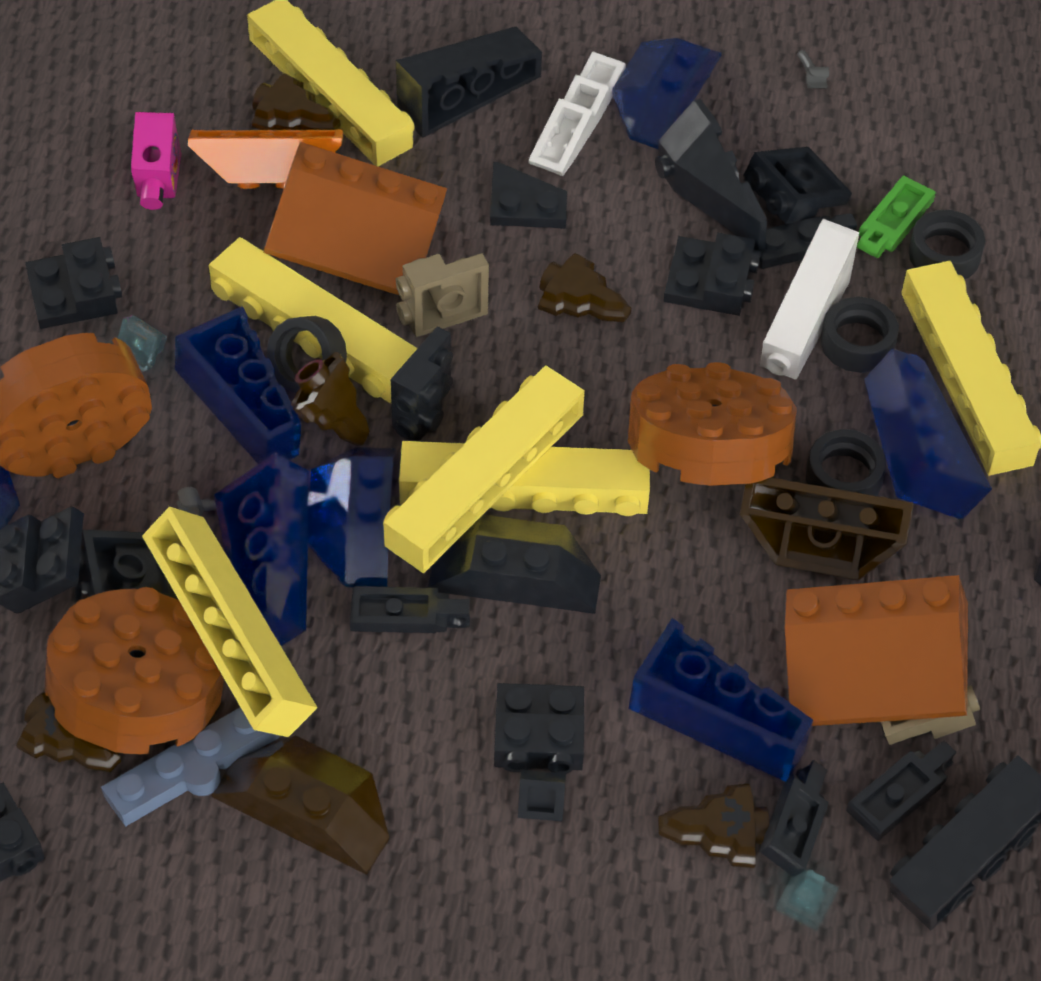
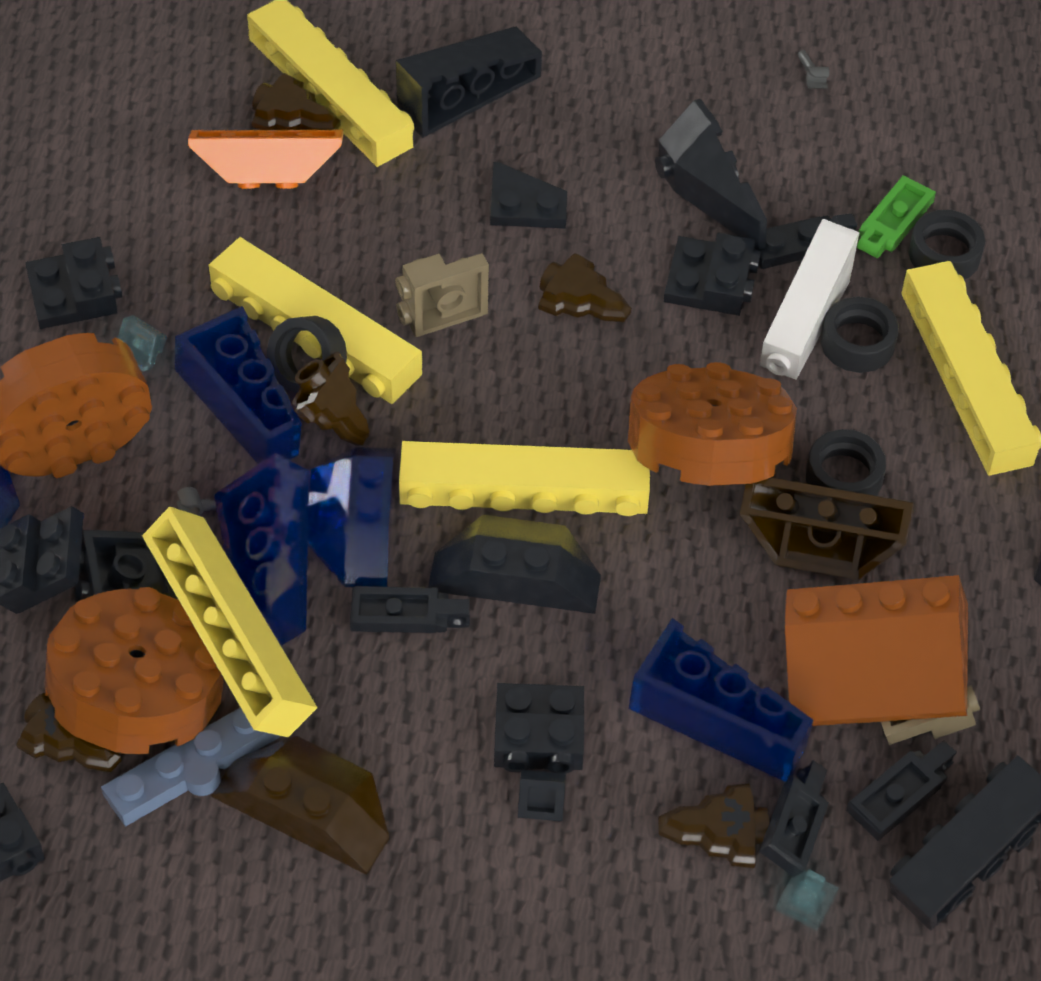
dark pink torso [131,112,181,210] -> none
dark orange slope [263,142,447,296] -> none
light yellow brick [383,365,585,574] -> none
black plate [390,326,453,442] -> none
white slope [528,52,626,176] -> none
clear blue wedge [612,38,722,150] -> none
black plate [743,146,852,224] -> none
clear blue wedge [864,348,992,519] -> none

